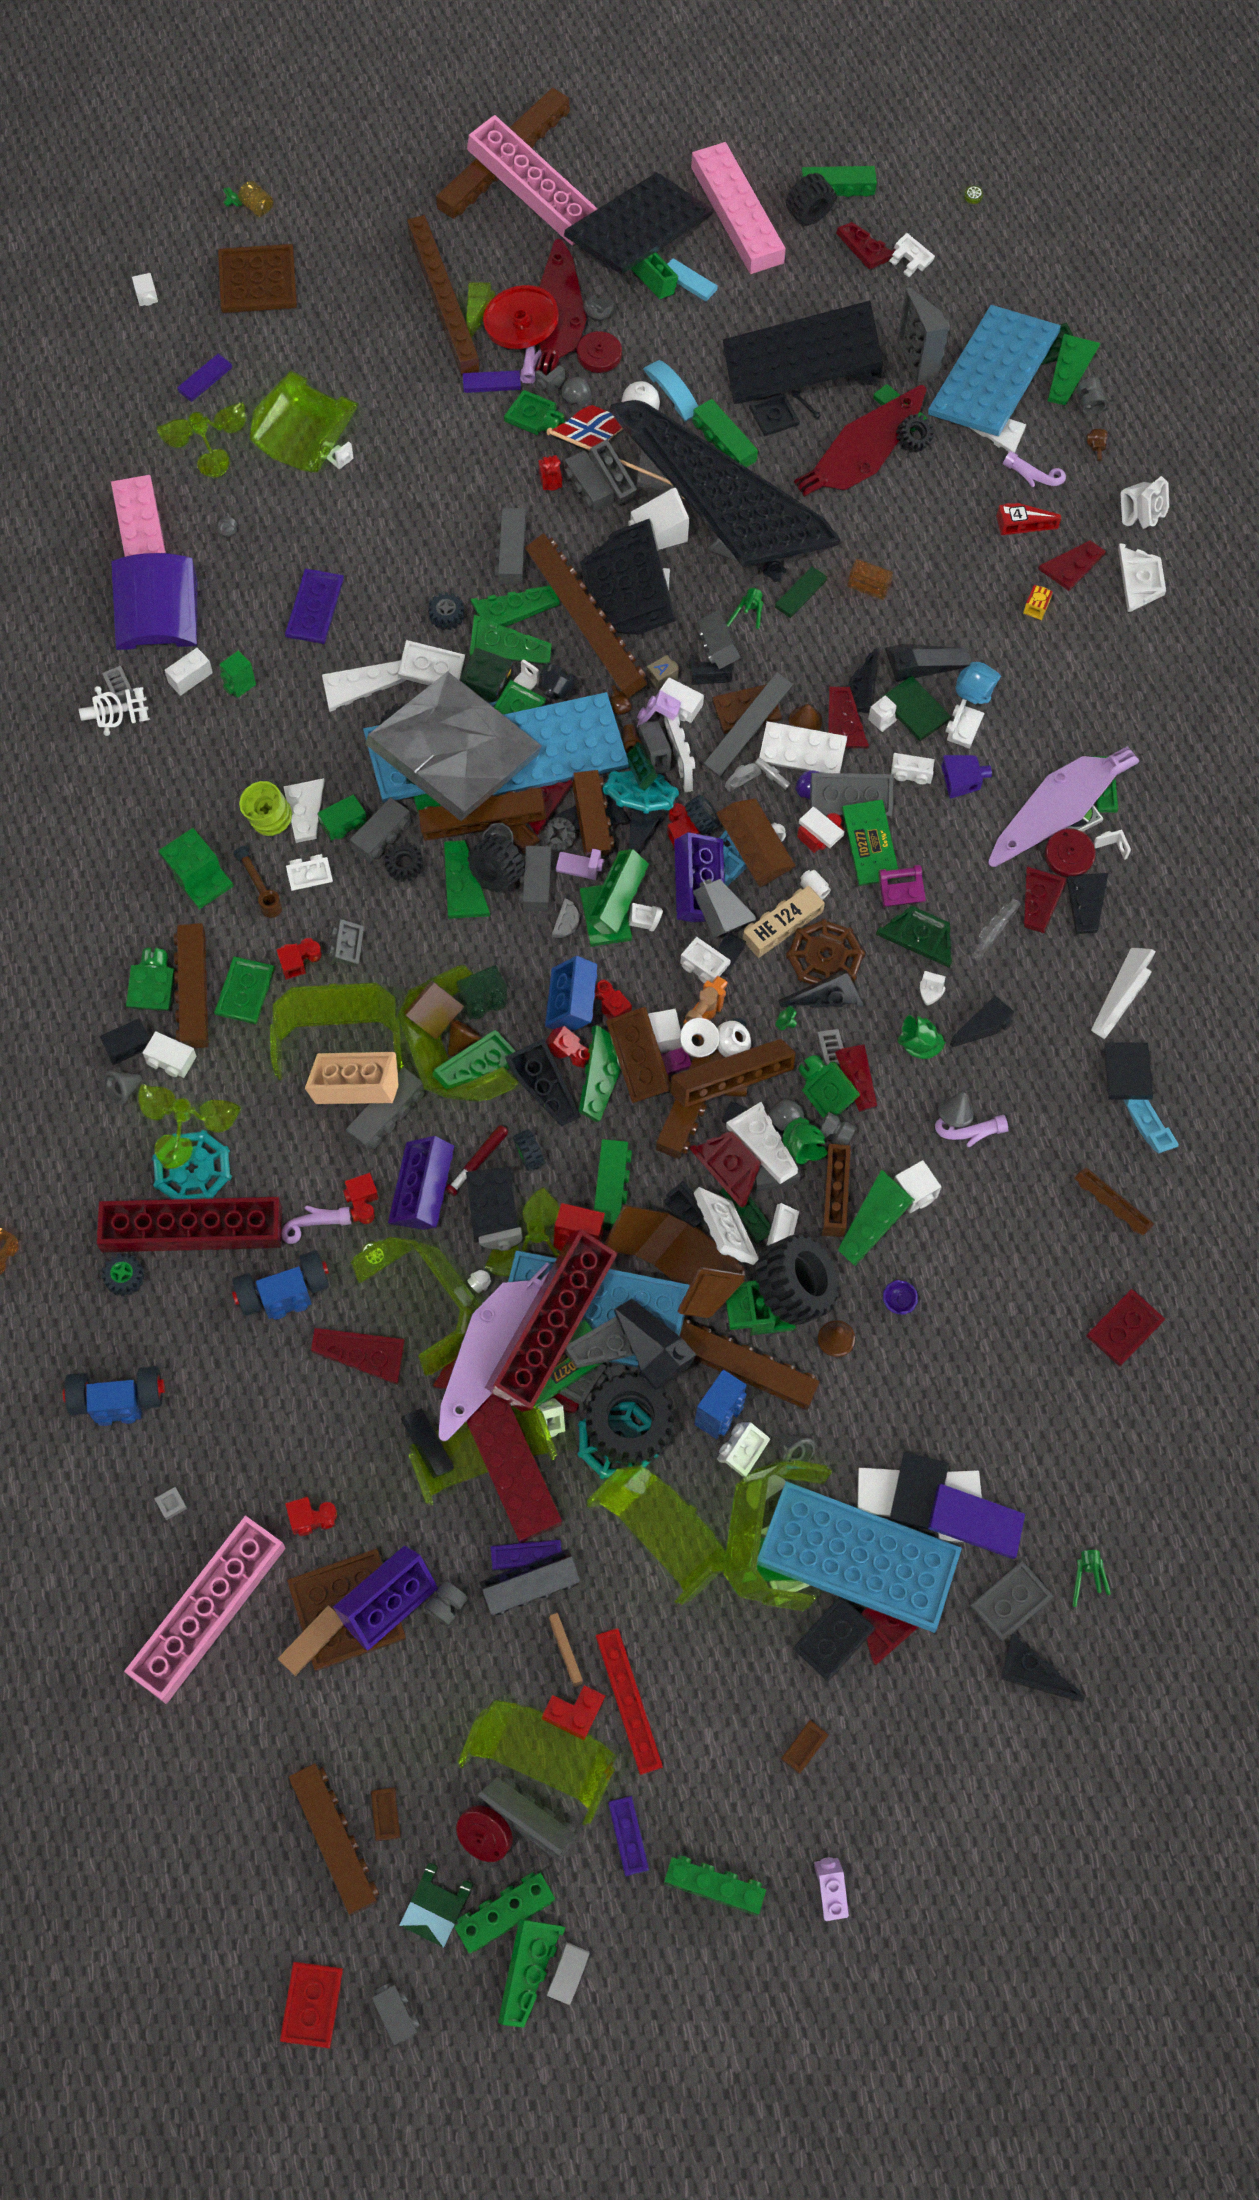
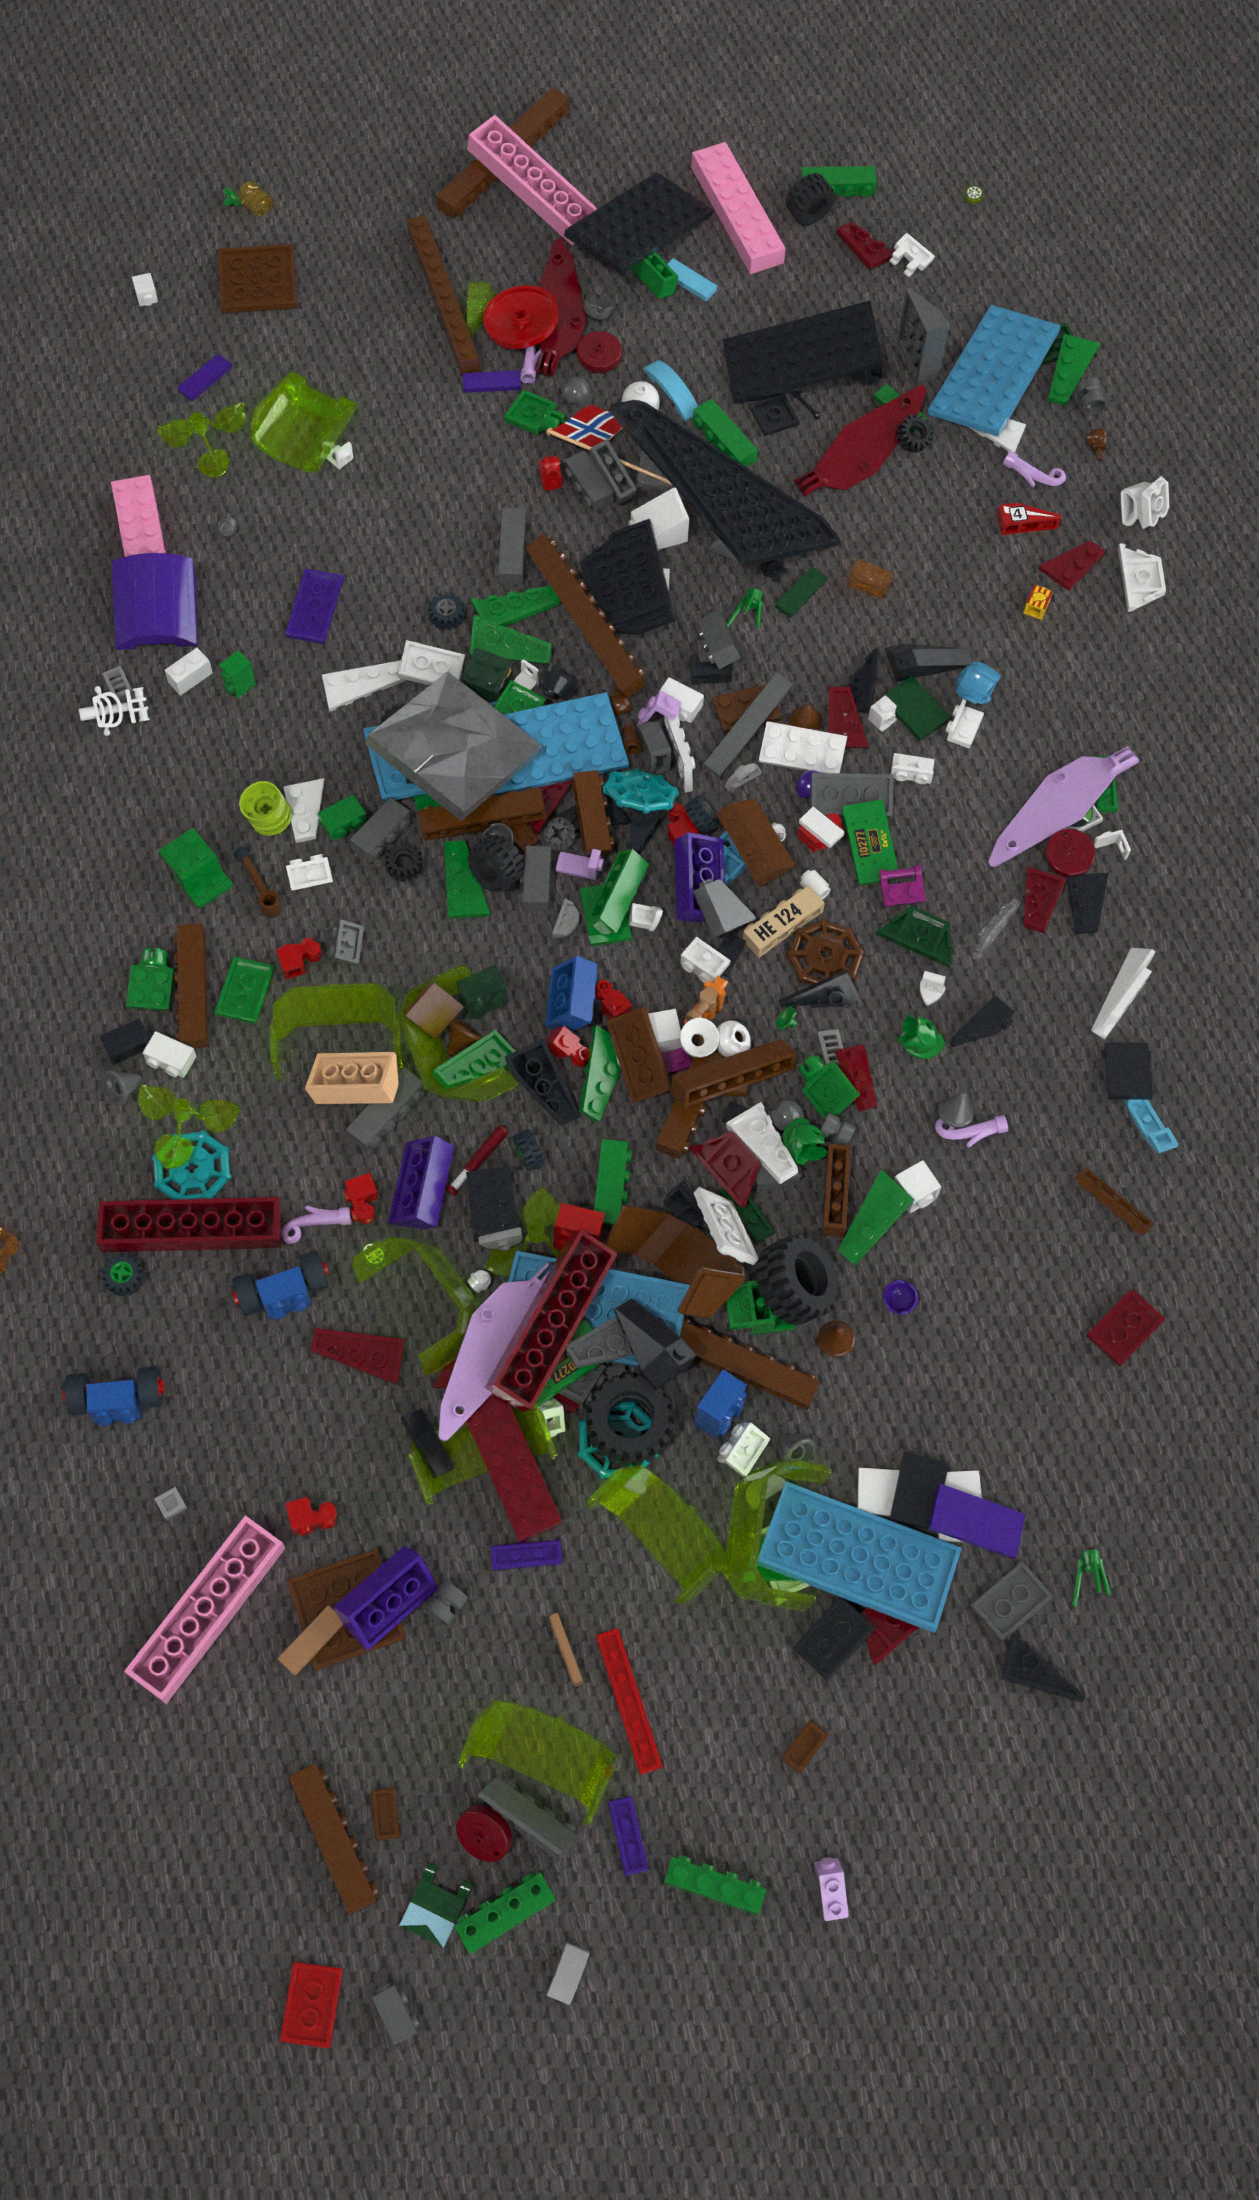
black brick [479,1549,580,1615] -> none
green wing [498,1919,566,2028] -> none
dark grey bracket [535,365,565,394] -> none
red plate [541,1685,605,1740] -> none
dark green tile [626,742,658,791] -> none
dark tan brick [647,655,679,691] -> none
light grey bar [755,757,791,790] -> none
white tile [767,1203,799,1246] -> none
dark purple torso [941,755,992,799] -> none

